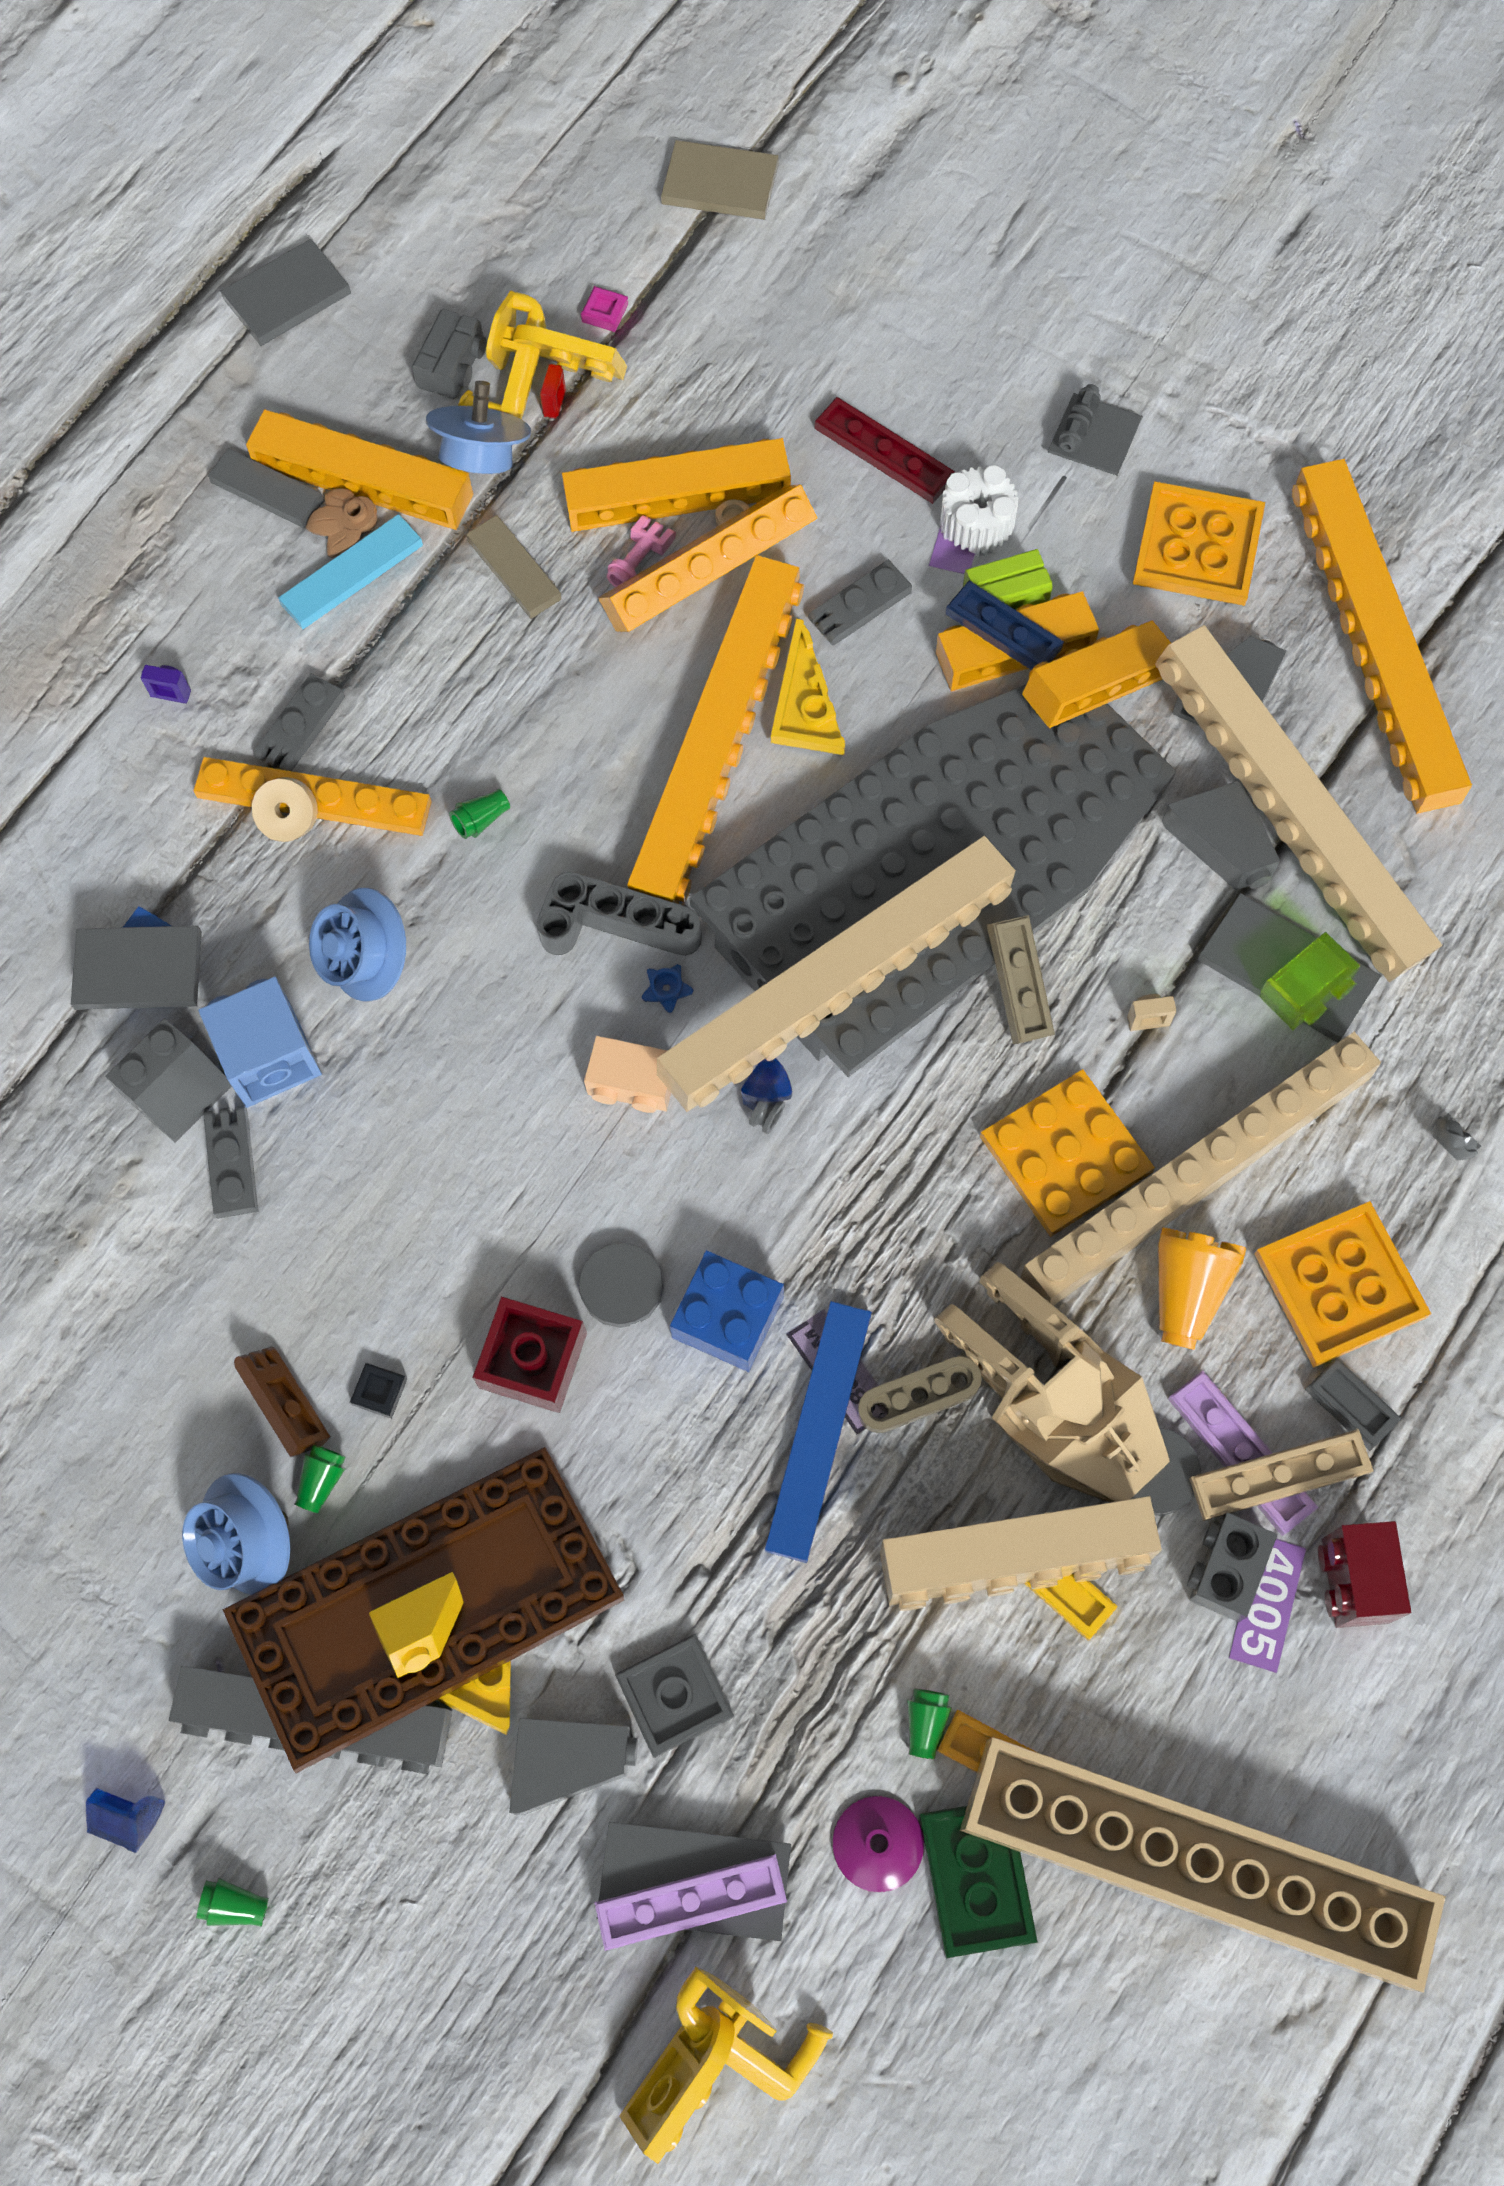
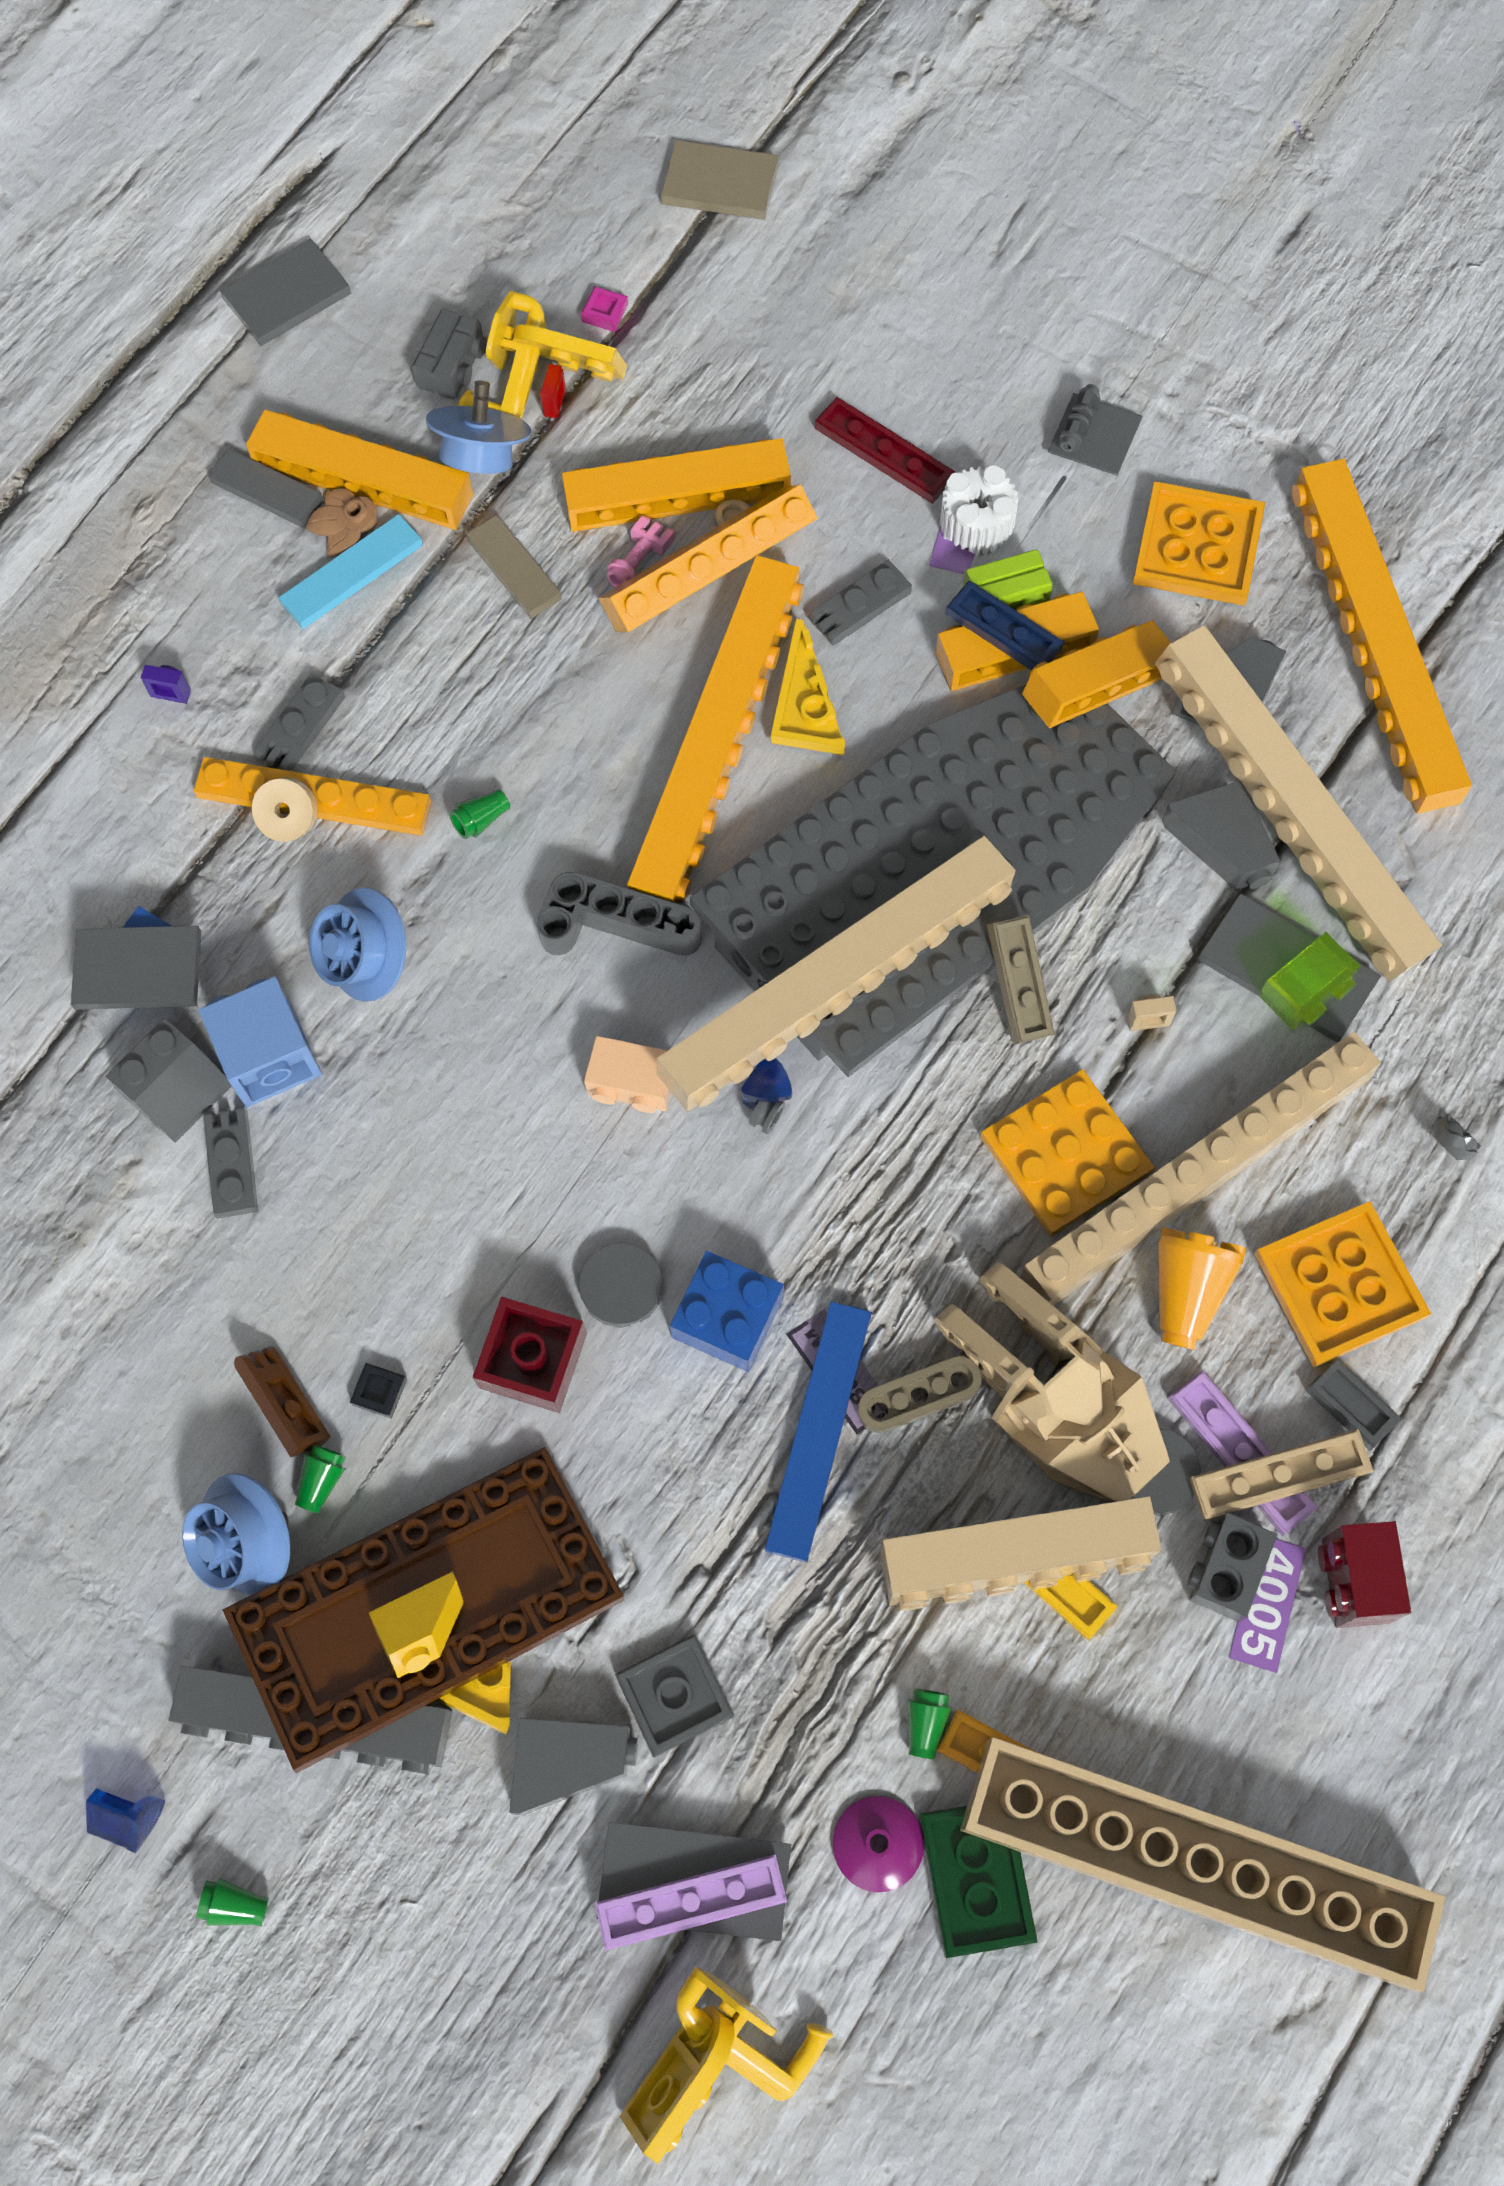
blue plate [641,964,694,1013] -> none

